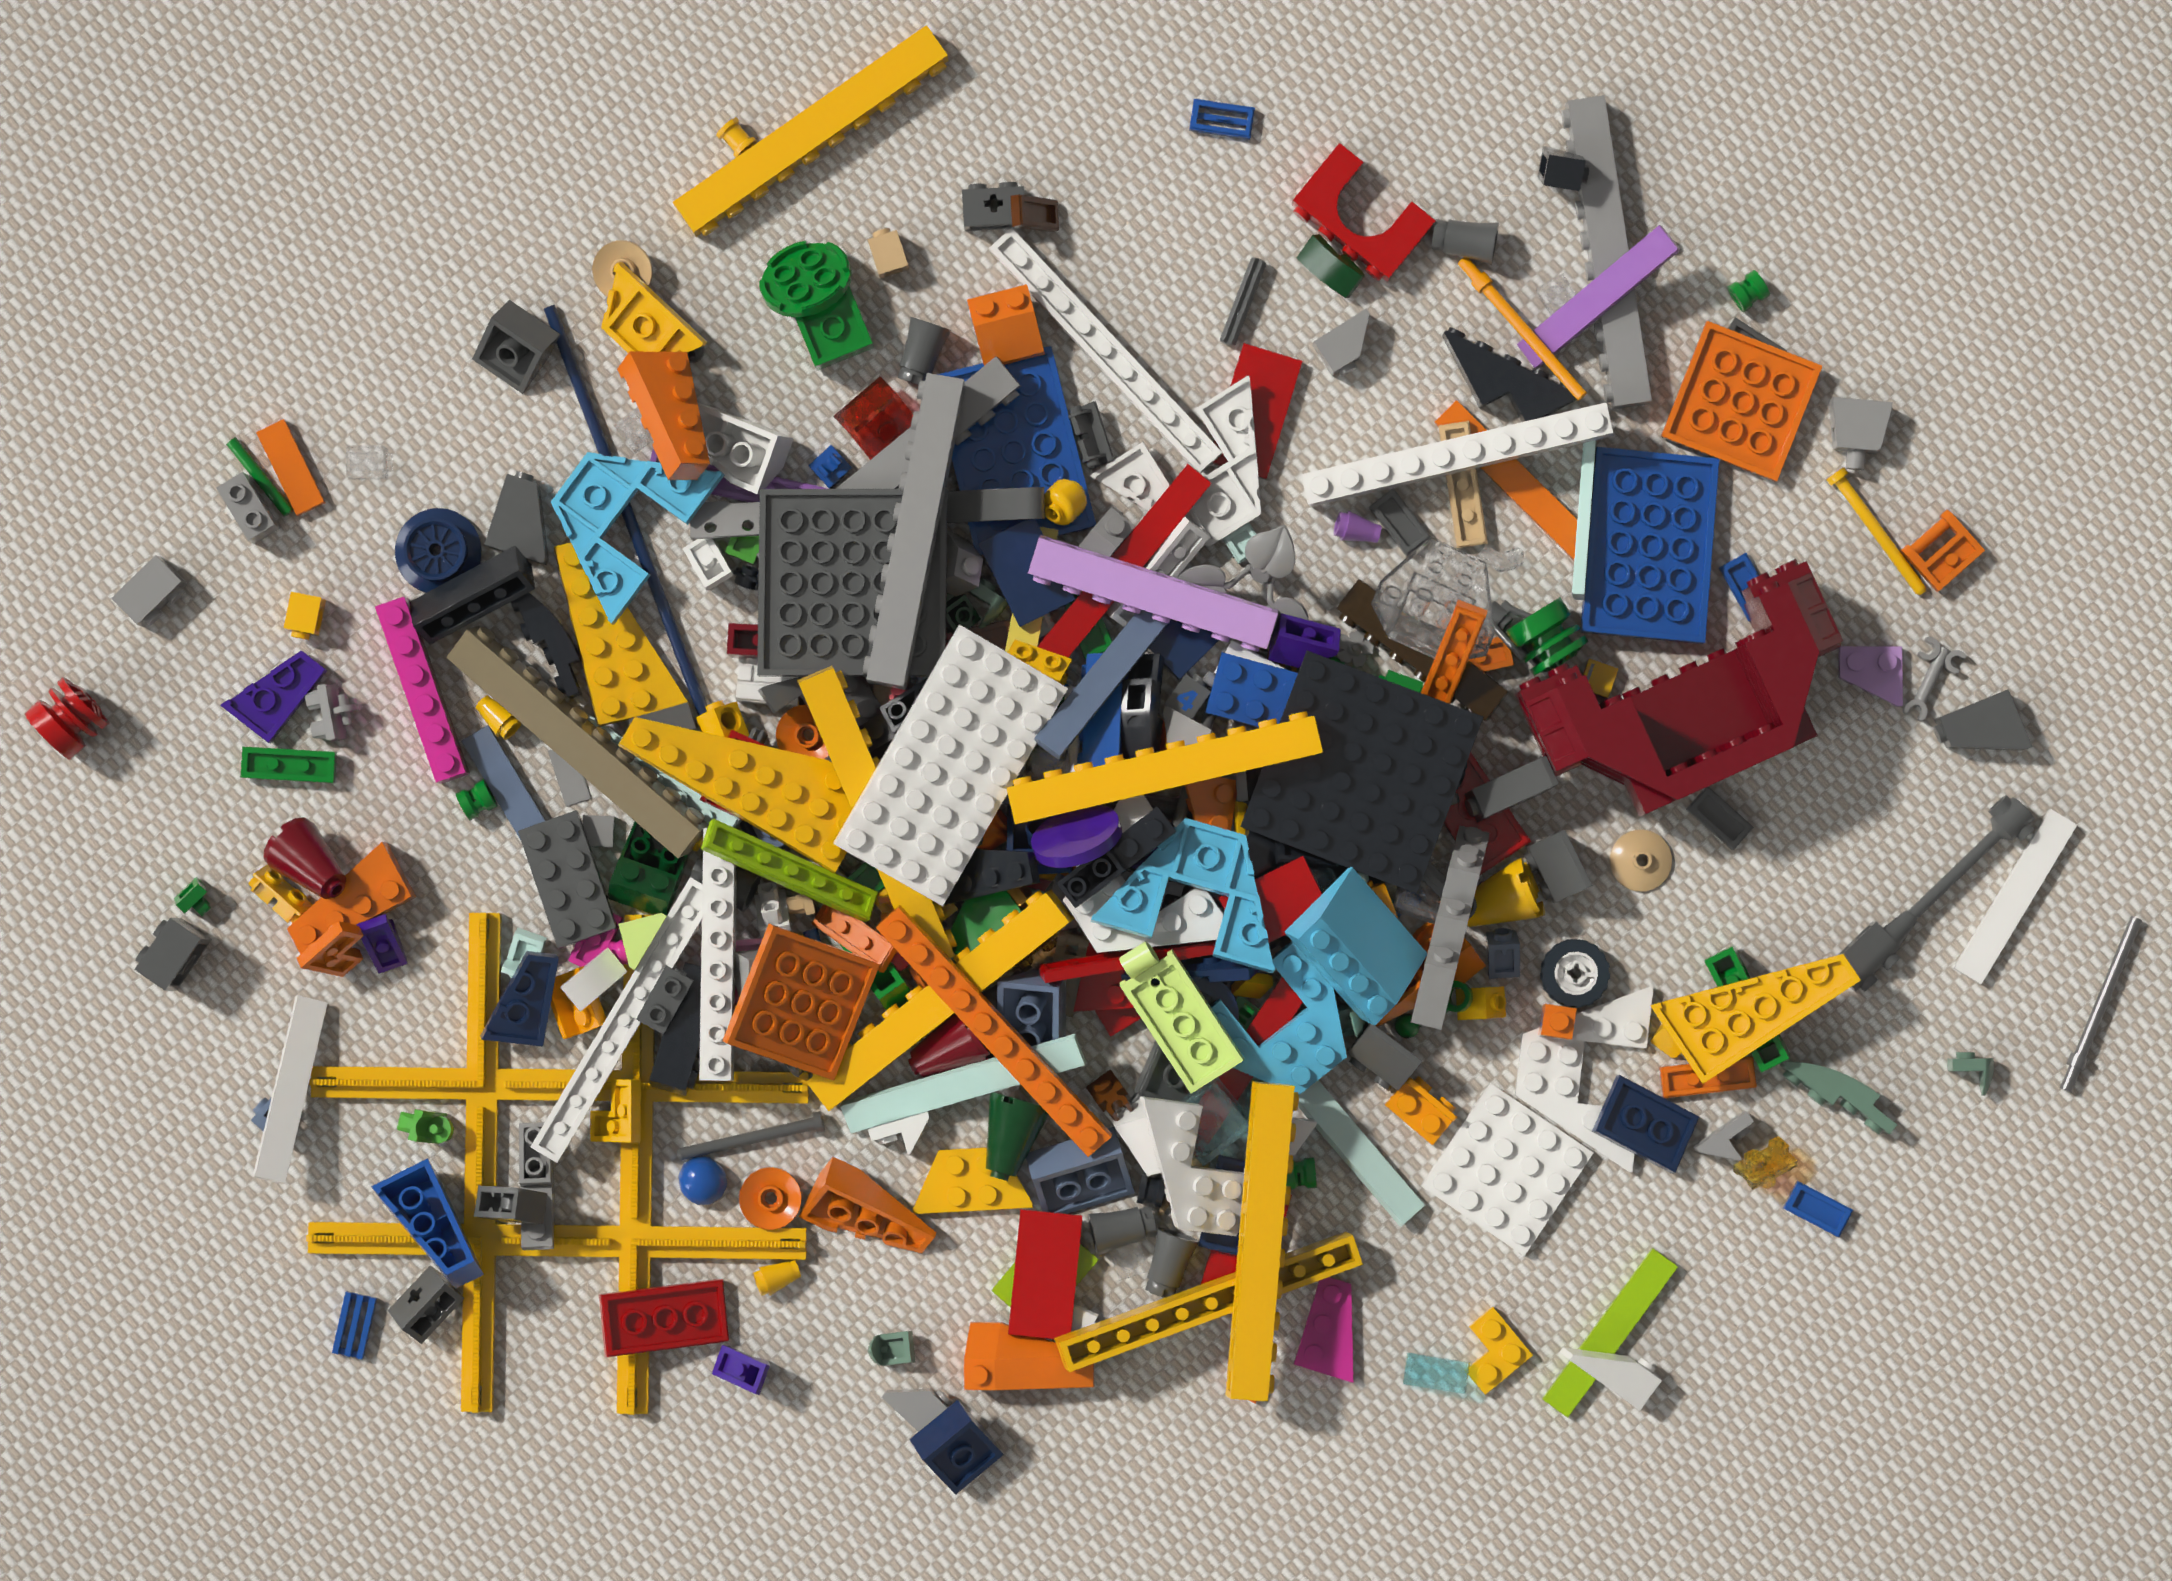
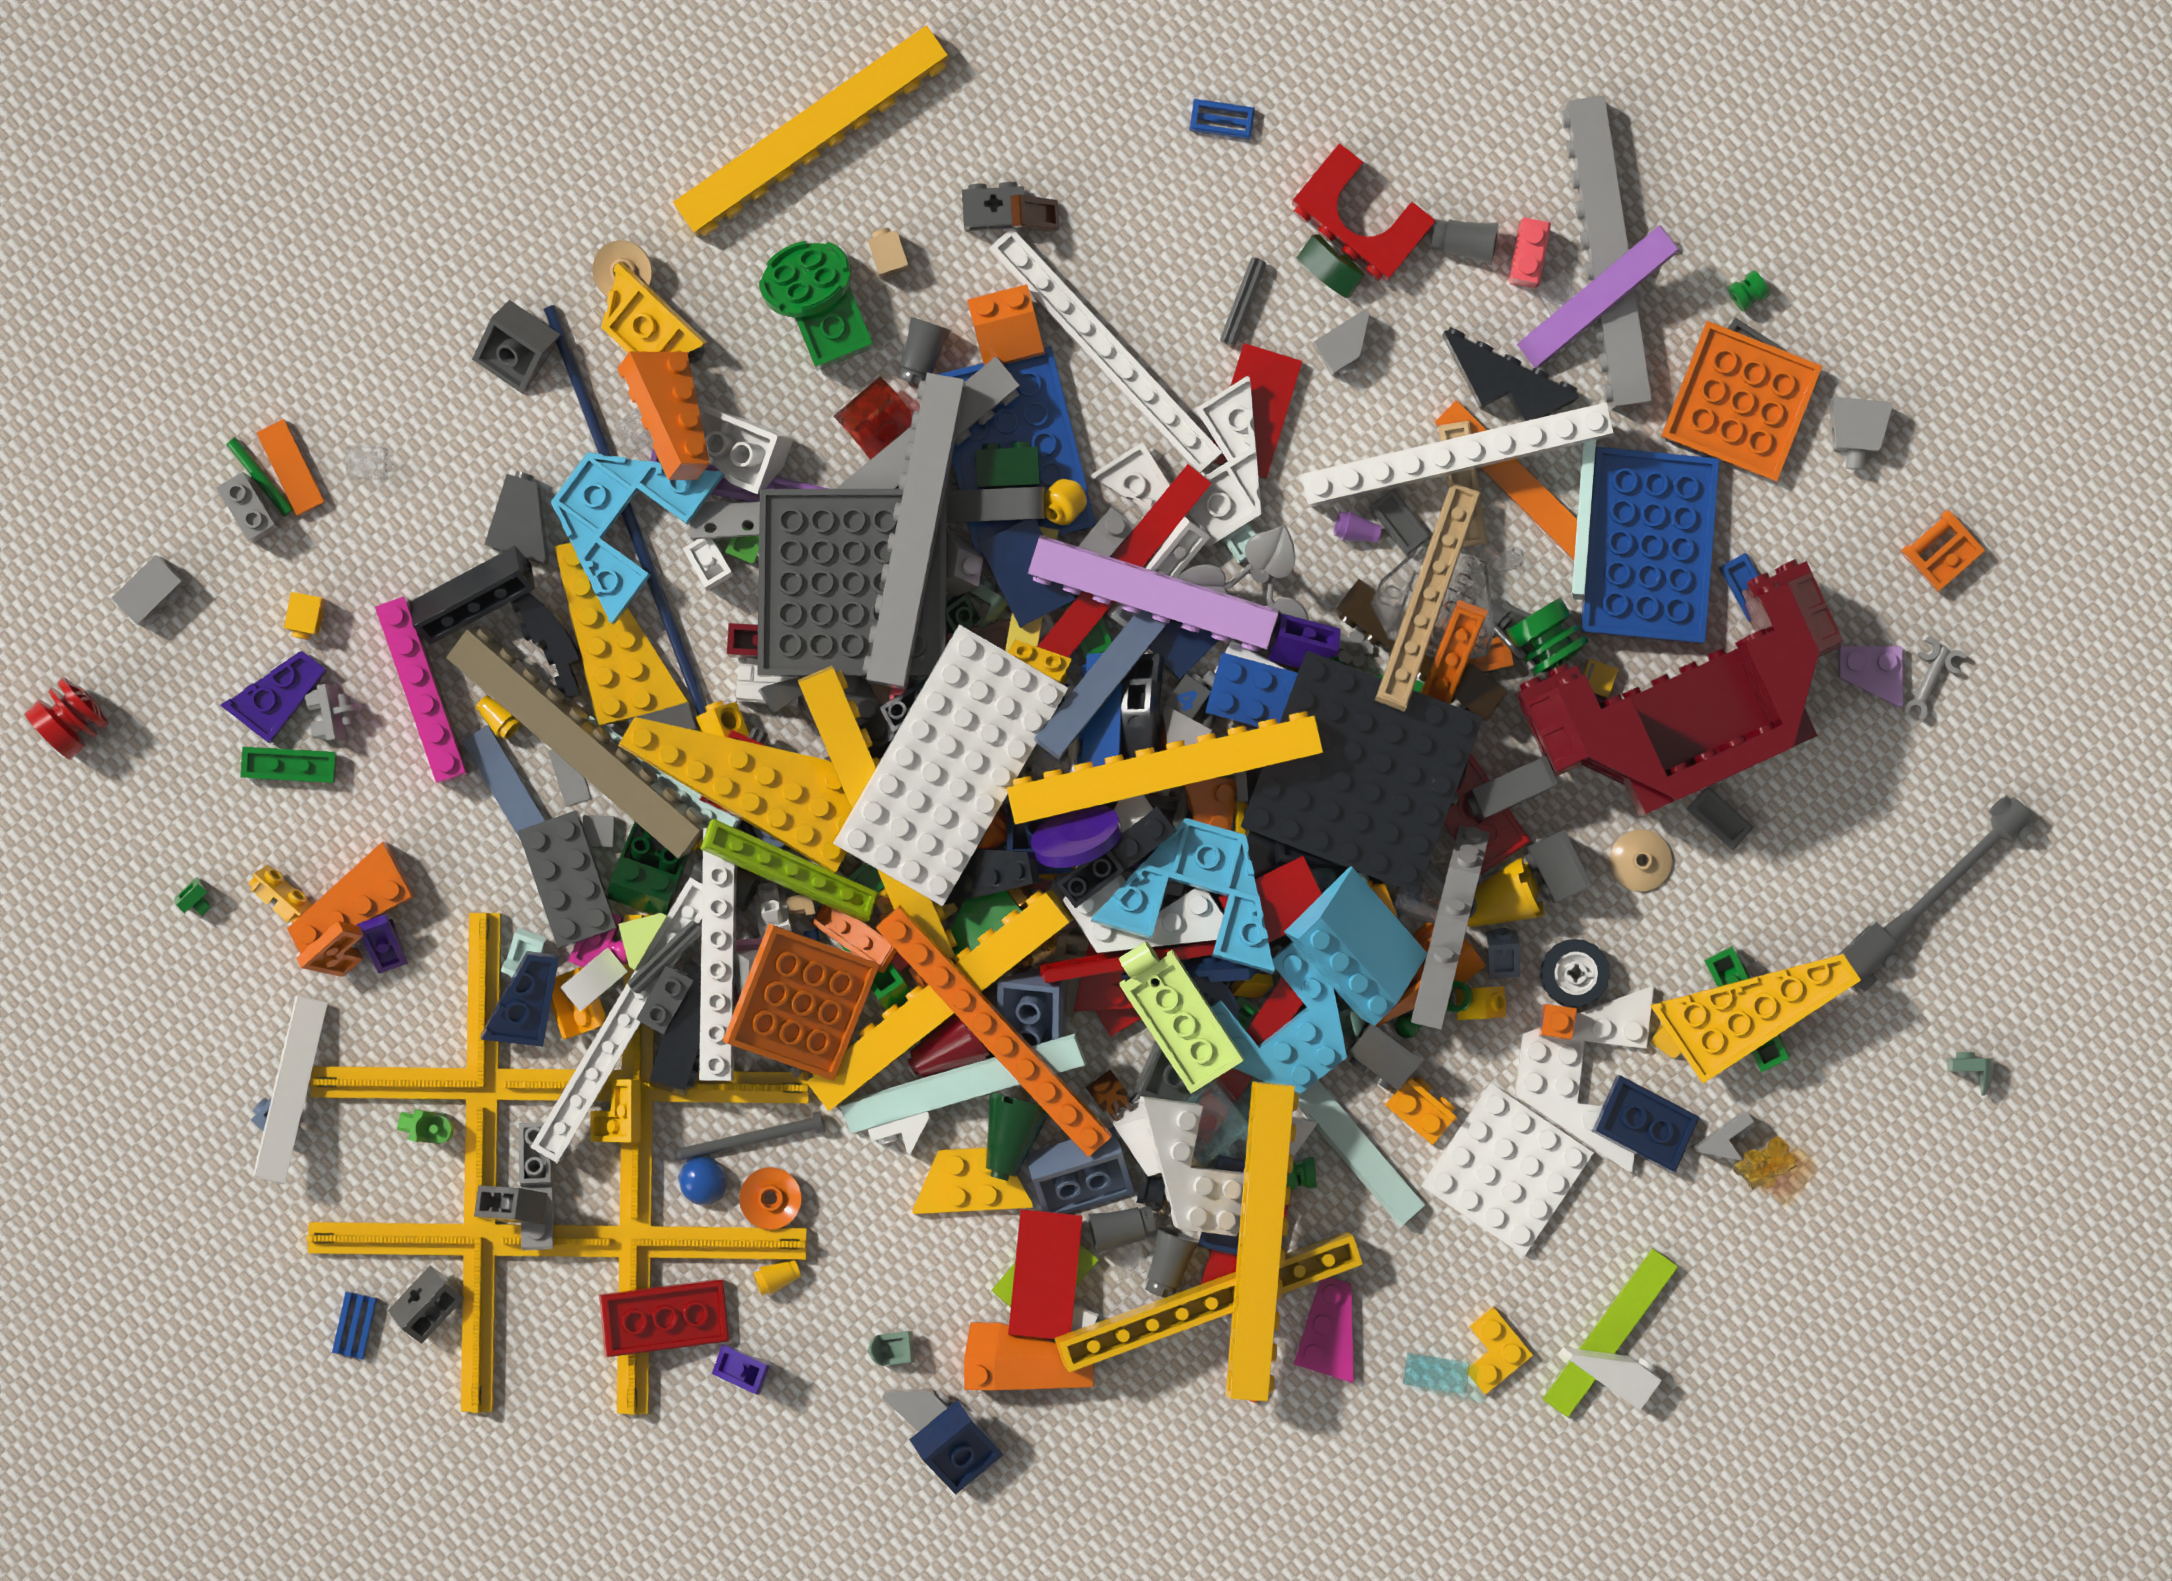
dark grey brick [134,918,212,991] -> none
dark red cone [264,817,346,899] -> none
blue wedge [371,1158,484,1289] -> none
dark blue piece [395,508,482,593] -> none
green wheel [456,779,498,821] -> none
yellow bush [716,117,757,158] -> none
black plate [733,565,759,590] -> none
orange dish [776,704,829,759] -> none
orange wedge [799,1157,937,1253] -> none
blue tile [808,445,853,489] -> none
dark grey hinge [1068,401,1115,470] -> none
light orange bar [1458,257,1587,401] -> none
black slope [1537,146,1590,191] -> none
orange tile [1659,1056,1757,1098] -> none
sand green slope [1780,1061,1897,1135] -> none
blue tile [1783,1181,1853,1237] -> none
yellow bar [1826,467,1926,596] -> none
dark grey slope [1933,689,2032,751] -> none
white tile [1953,809,2077,984] -> none
flat silver bar [2060,916,2142,1093] -> none
none -> dark grey axle [627,921,702,994]
none -> dark green brick [975,442,1039,490]
none -> tan tile [1375,482,1481,711]
none -> coral brick [1508,218,1551,288]

